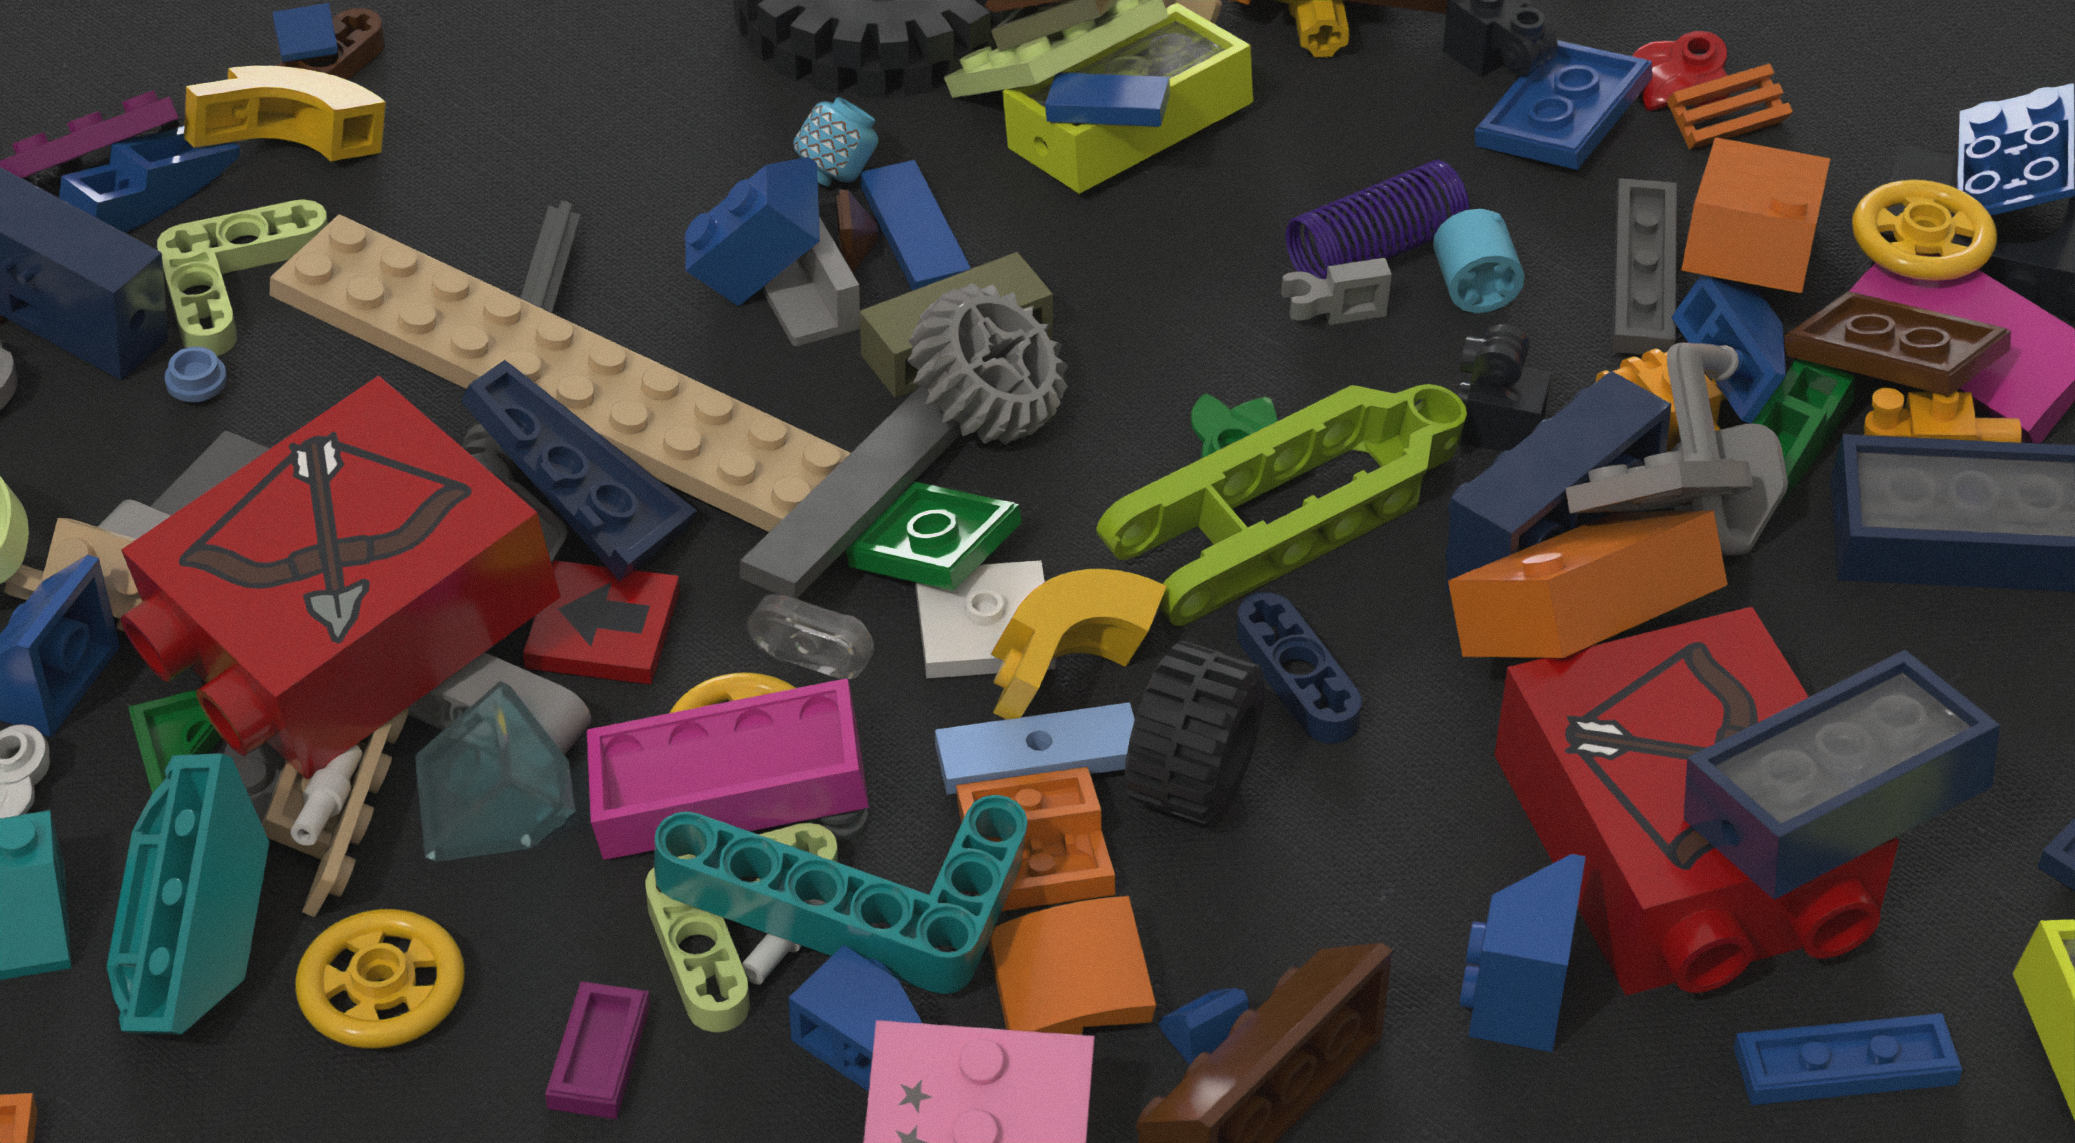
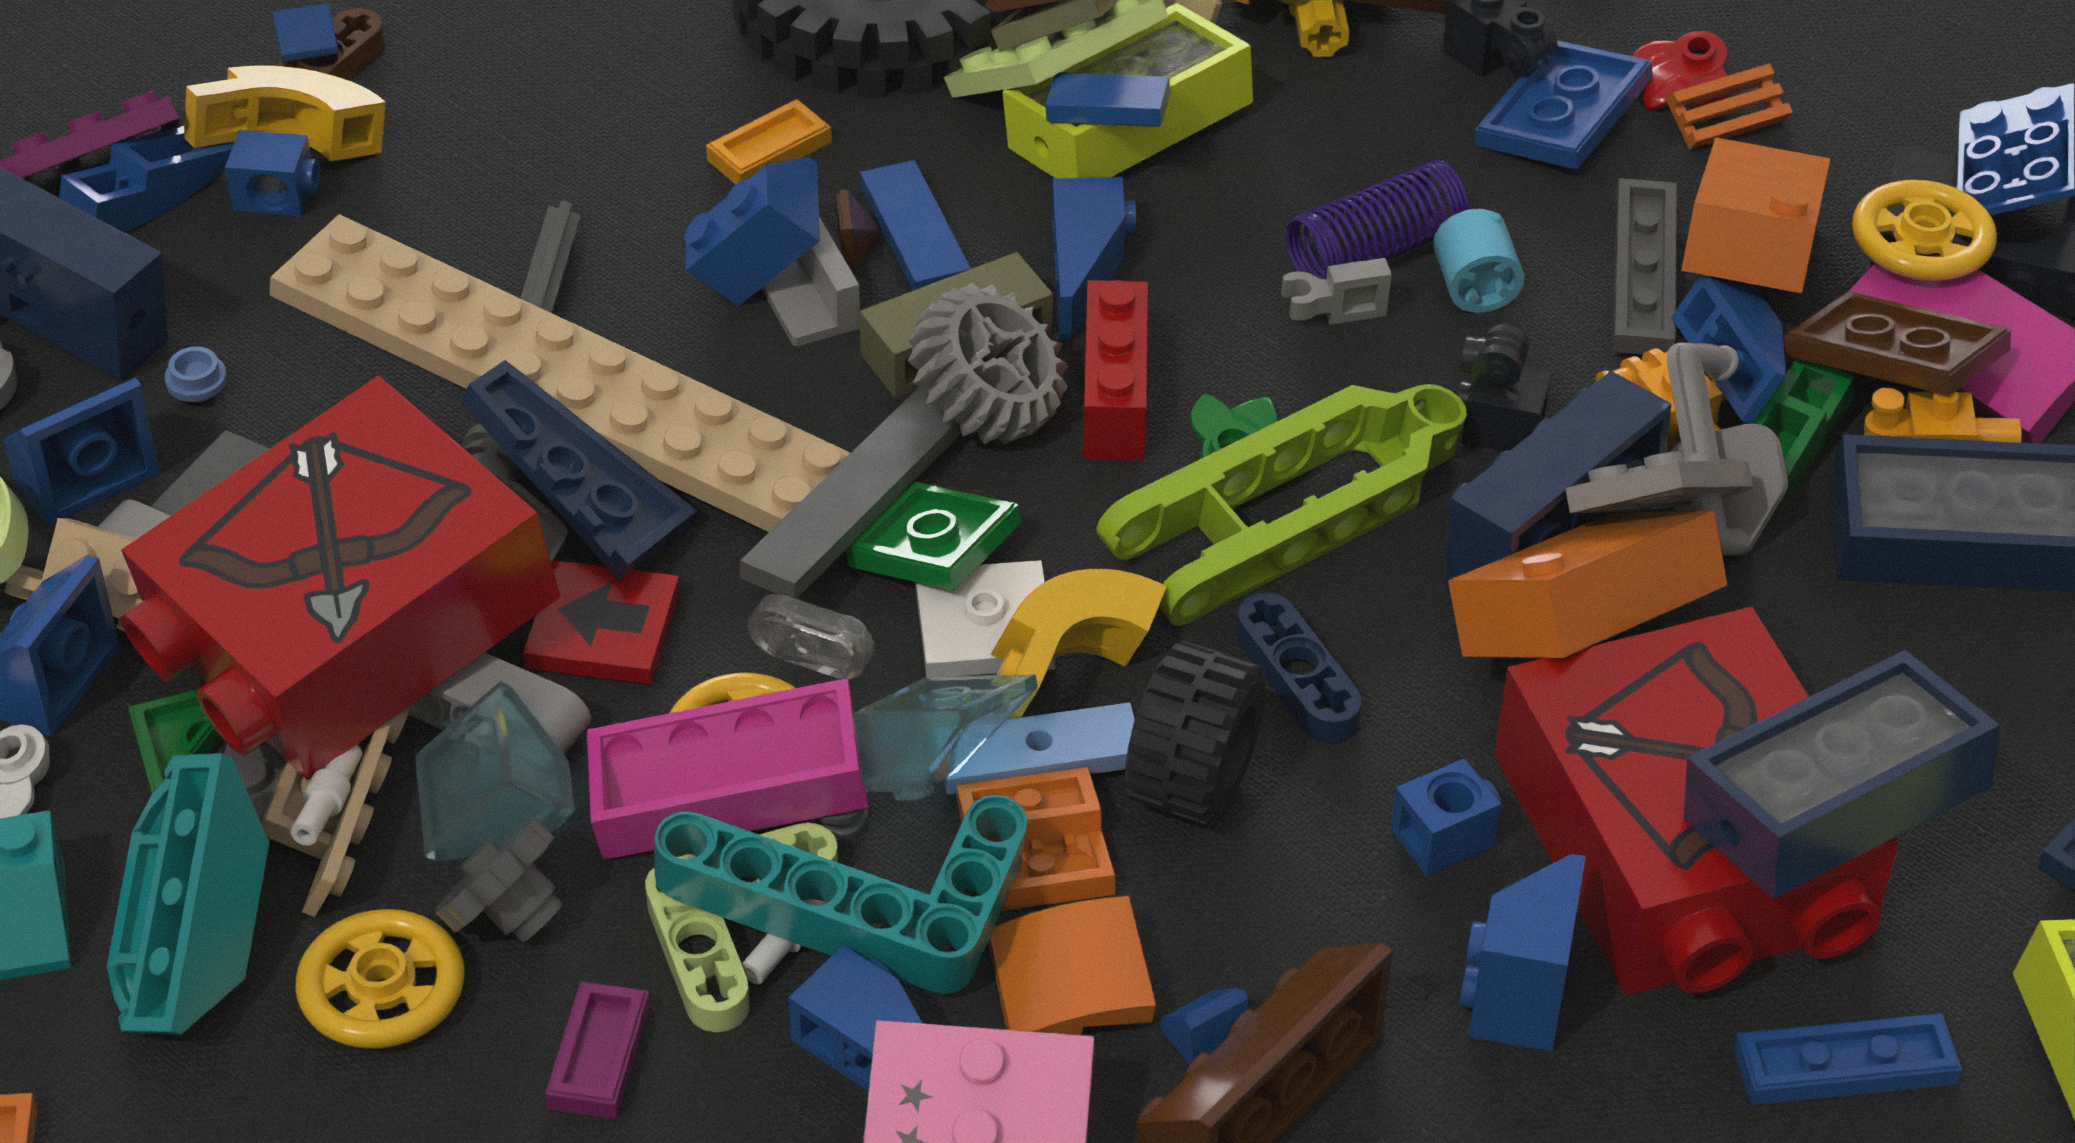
yellowish green beam [157,199,328,356] -> none
medium azure head [793,97,879,187] -> none
none -> blue slope [3,378,160,526]
none -> blue brick [225,130,320,217]
none -> dark grey plant [434,815,563,942]
none -> light orange tile [706,99,832,185]
none -> clear light blue slope [852,674,1038,801]
none -> blue slope [1052,177,1136,341]
none -> red brick [1083,280,1148,461]
none -> blue brick [1391,758,1502,877]

